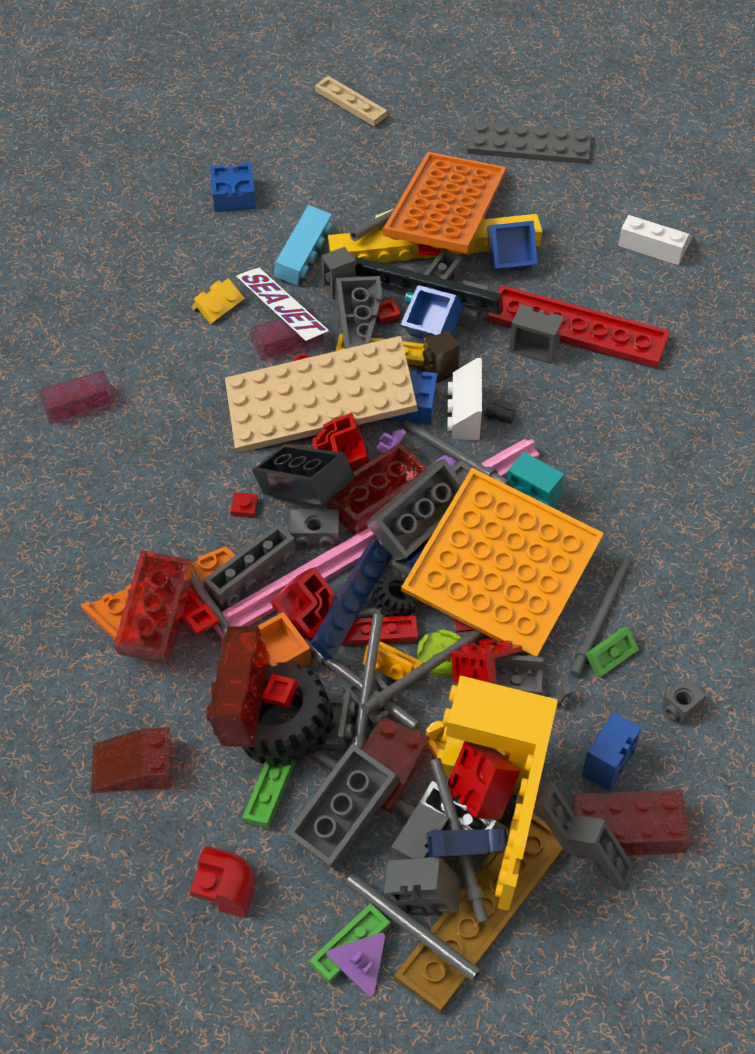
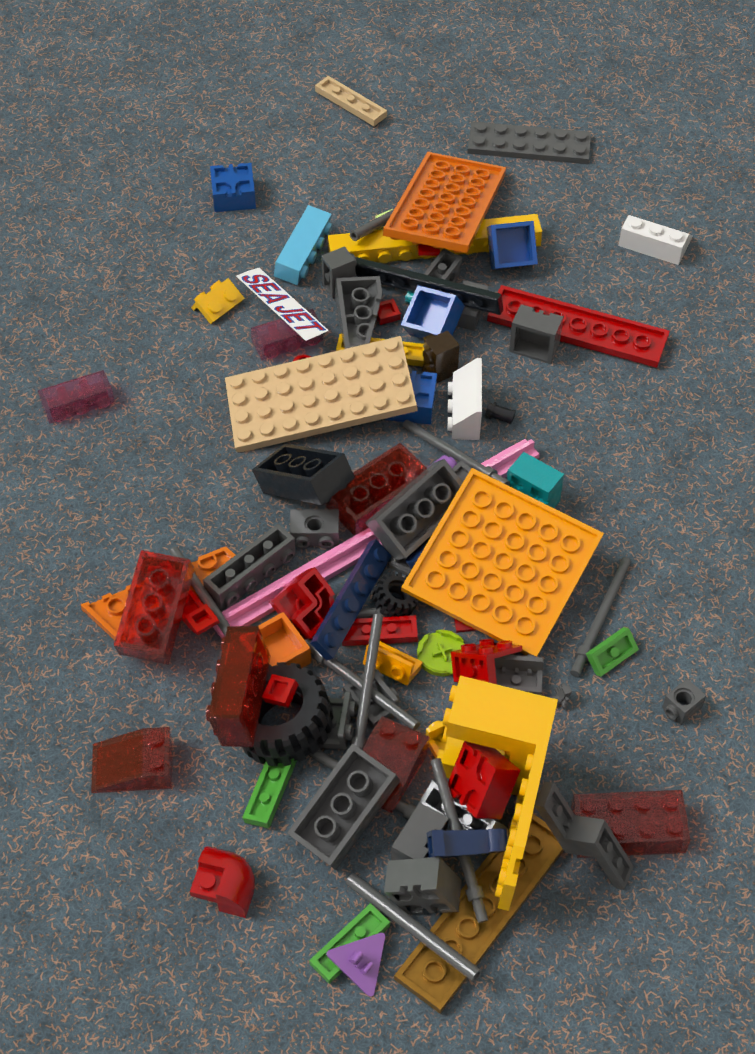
red plate [230,492,258,518] -> none
red brick [312,412,369,469] -> none
dark grey bar [361,629,486,713] -> none
medium lavender piece [376,429,406,472] -> none
blue piece [582,712,642,792] -> none

